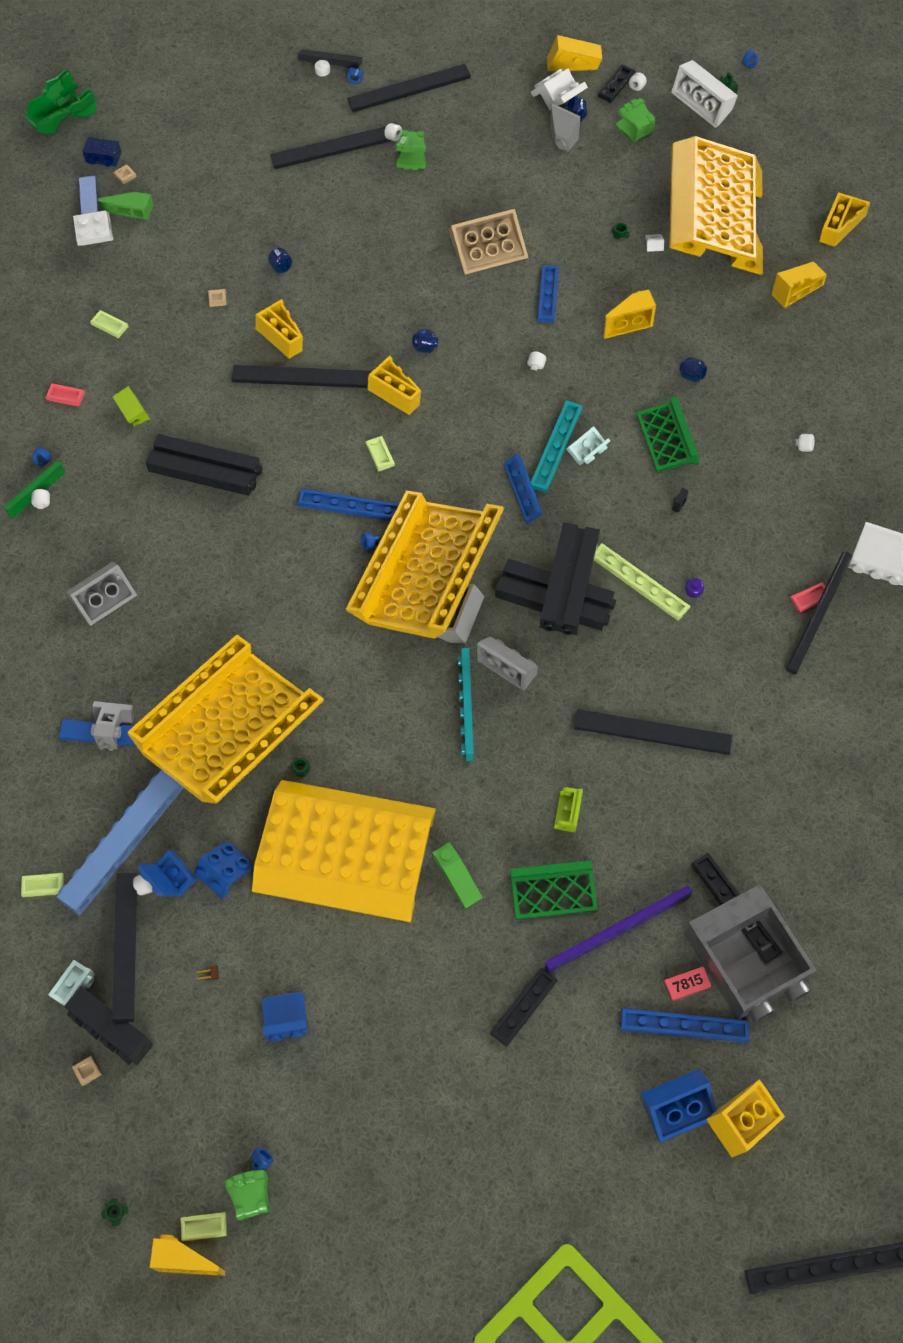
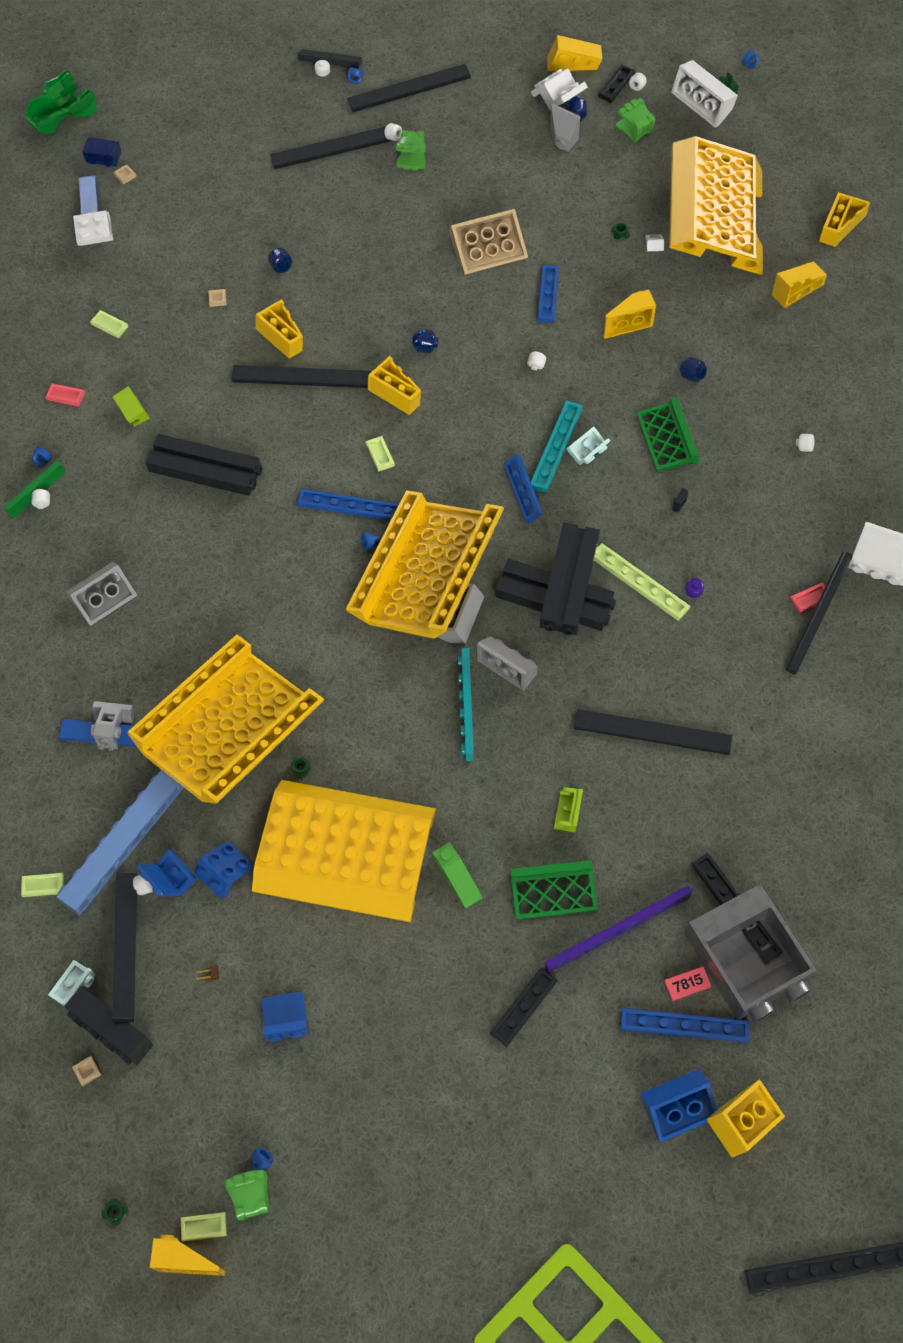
bright green slope [98,192,153,220] -> none

